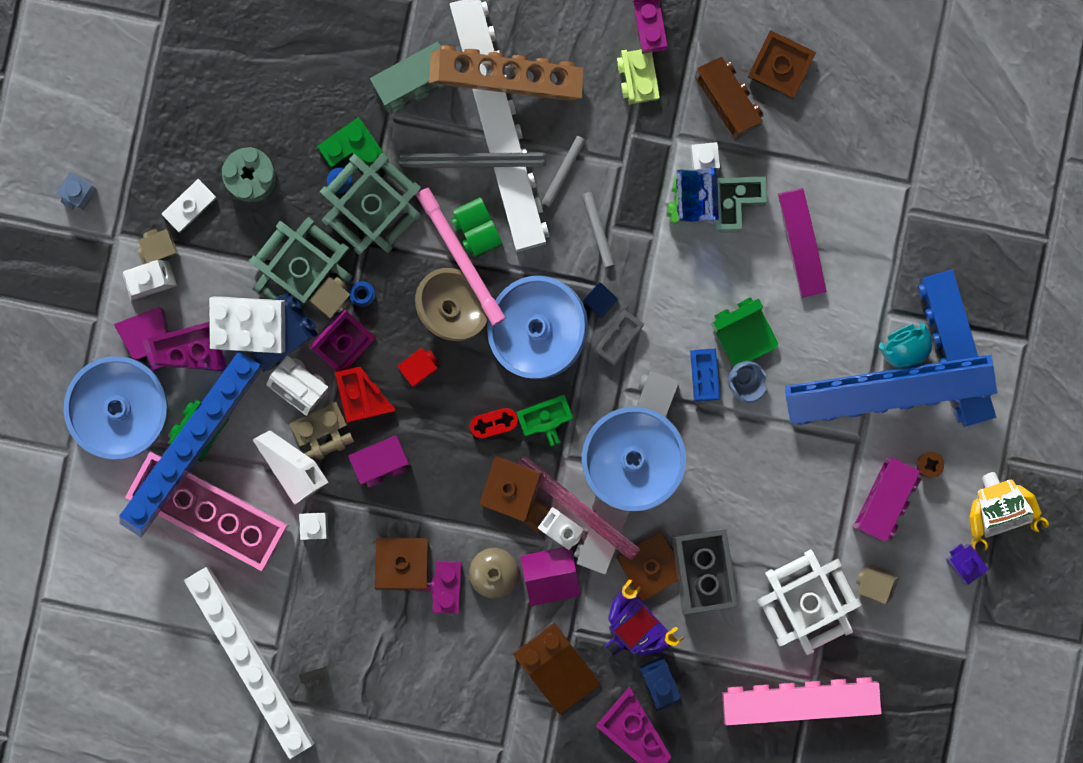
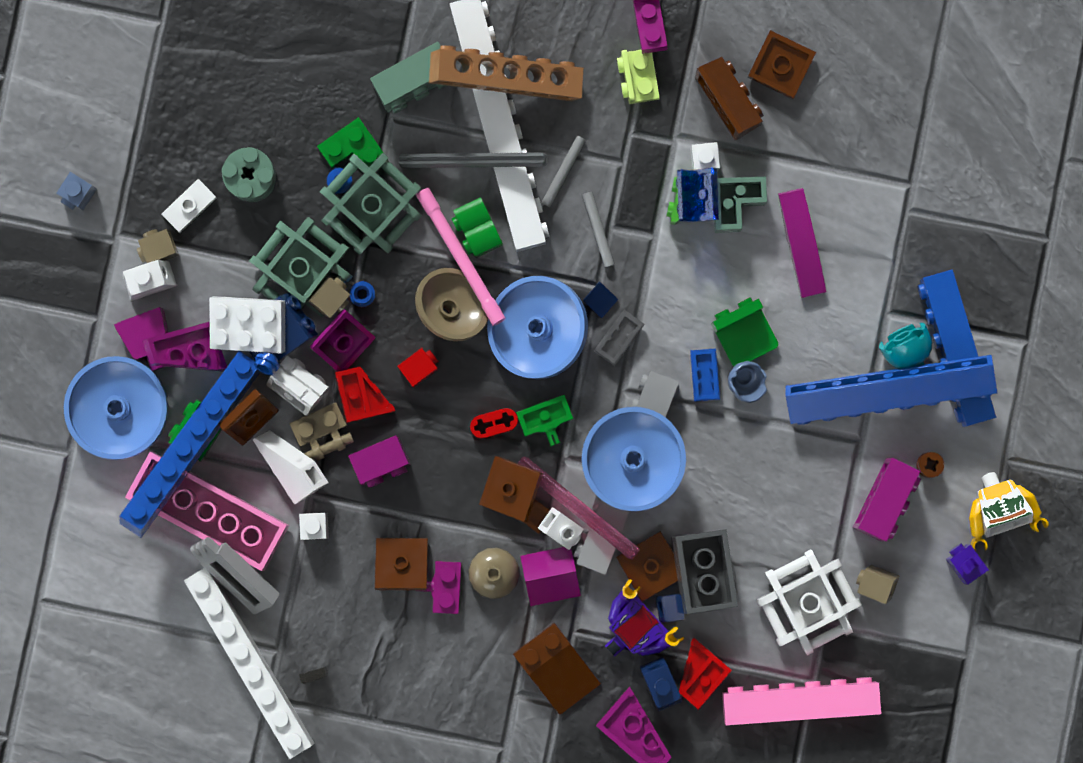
none -> light grey hinge [190,537,280,615]
none -> reddish brown plate [218,389,279,446]
none -> blue plate [254,352,280,375]
none -> dark blue slope [656,594,685,622]
none -> red wing [679,638,732,710]

